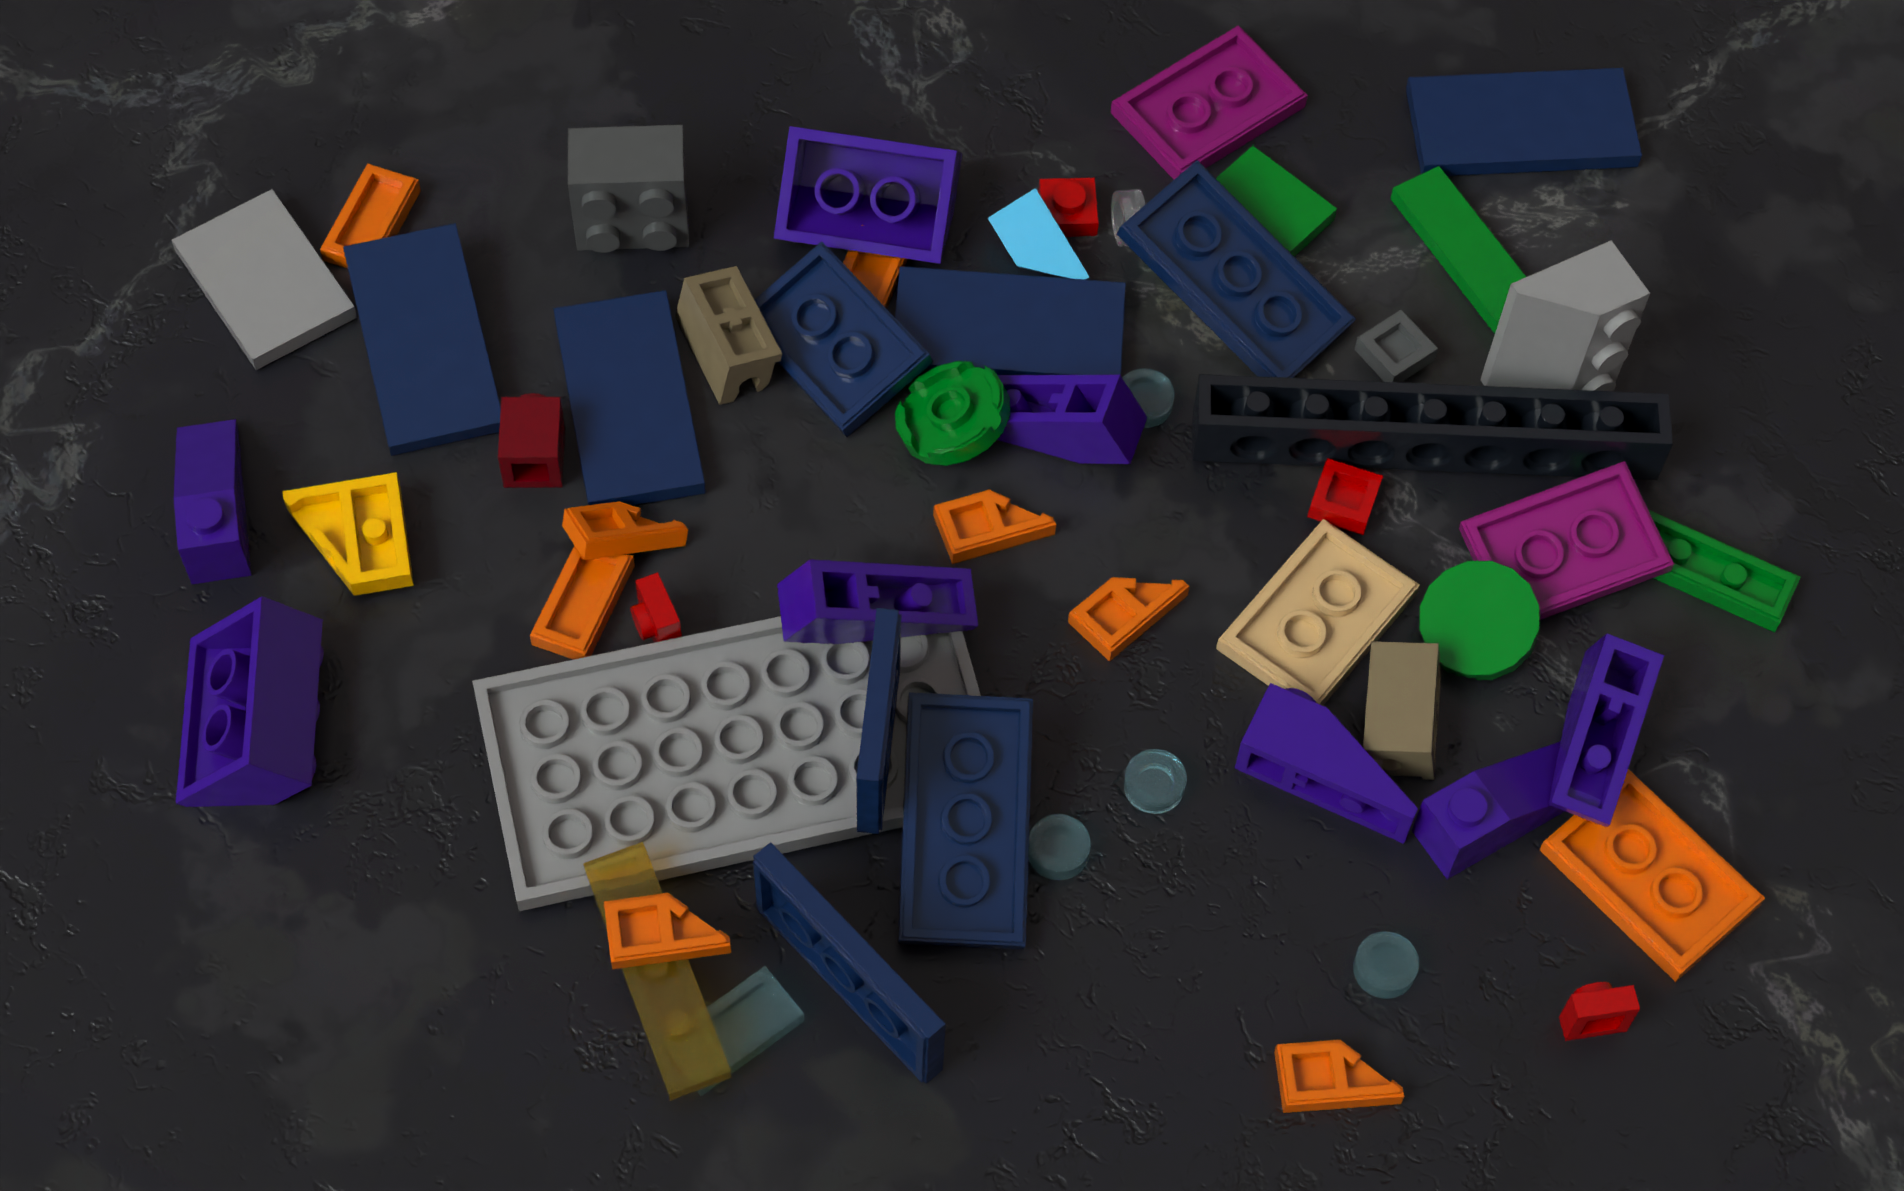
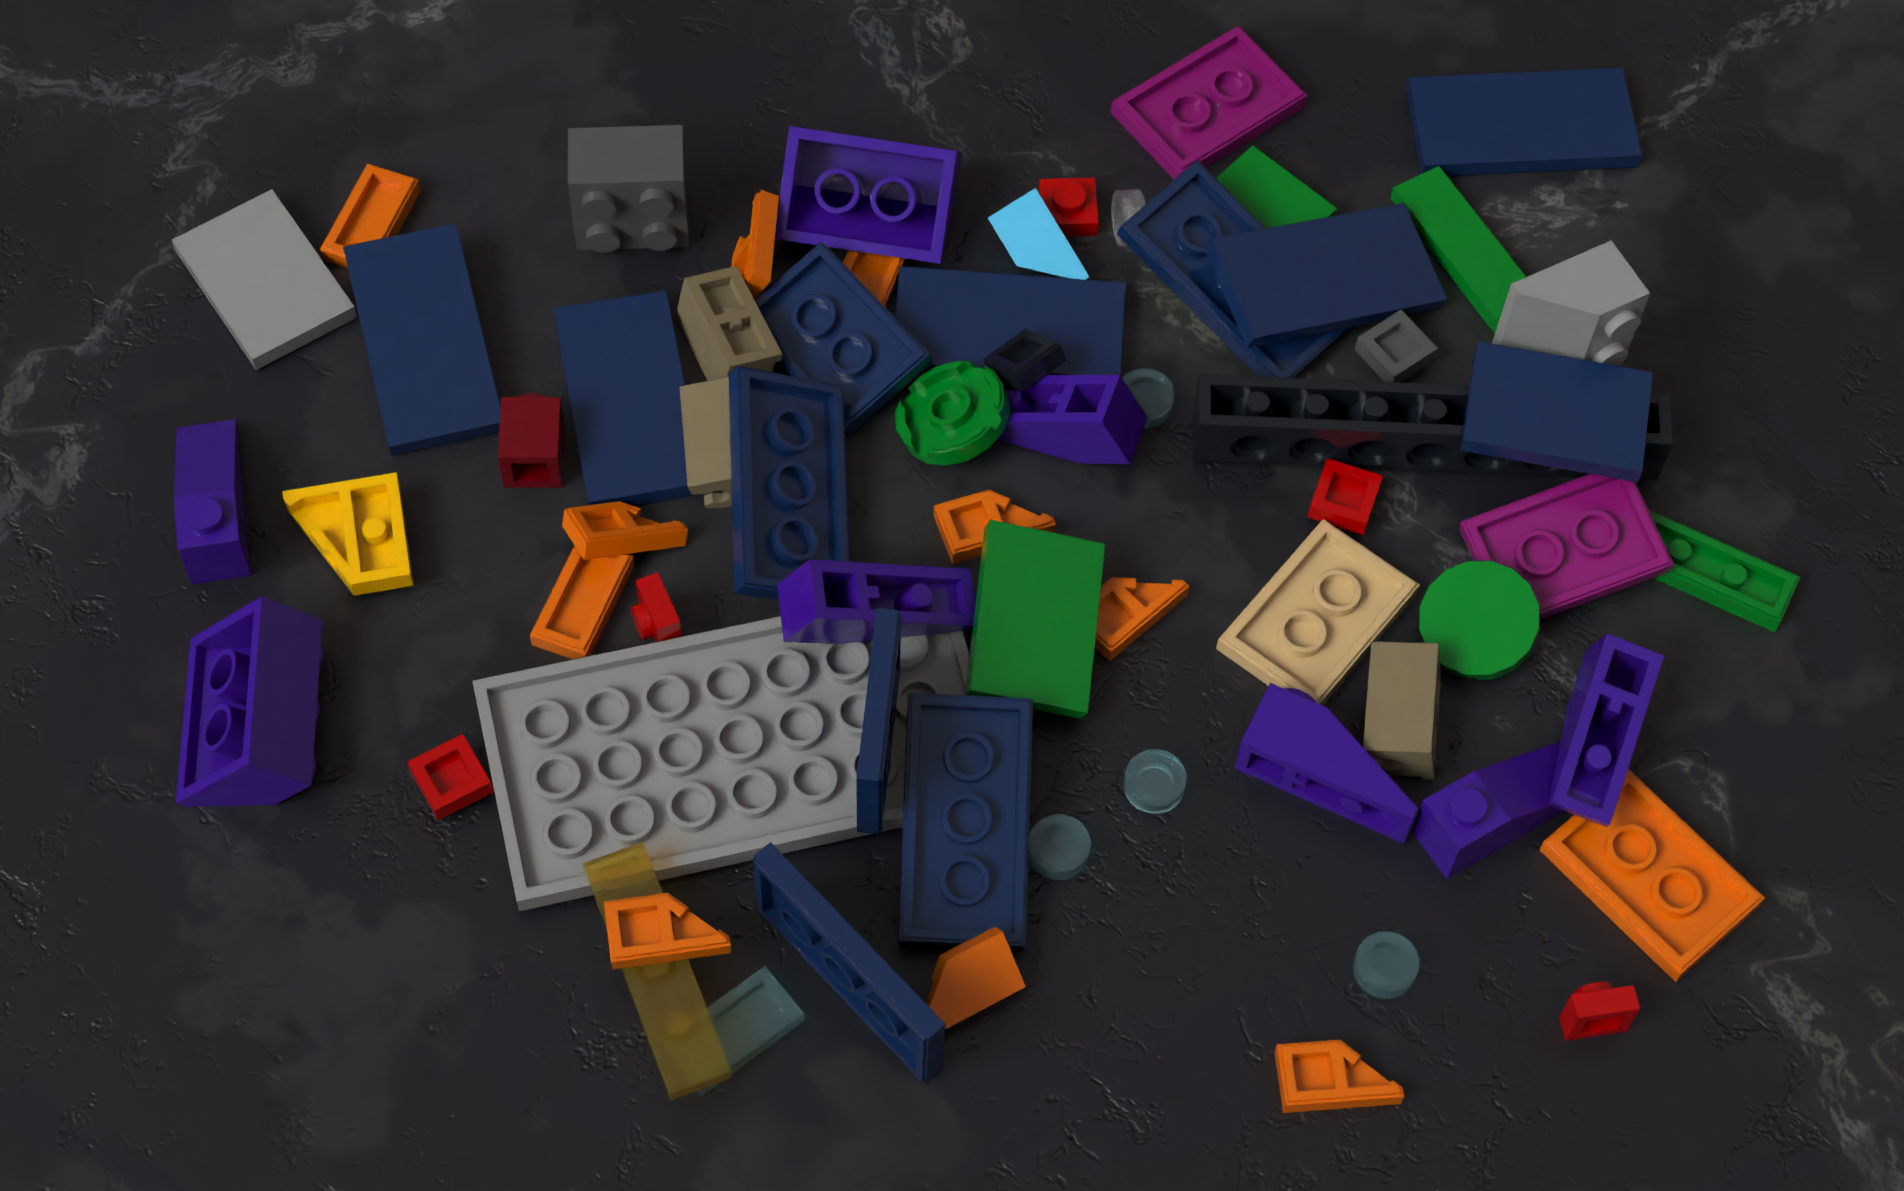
none -> red plate [407,734,494,821]
none -> dark tan hinge [679,377,732,509]
none -> dark blue tile [729,366,850,600]
none -> orange tile [731,190,779,300]
none -> orange tile [926,927,1026,1029]
none -> green tile [965,520,1105,719]
none -> black tile [983,329,1067,392]
none -> dark blue tile [1205,203,1448,348]
none -> dark blue tile [1460,341,1653,482]

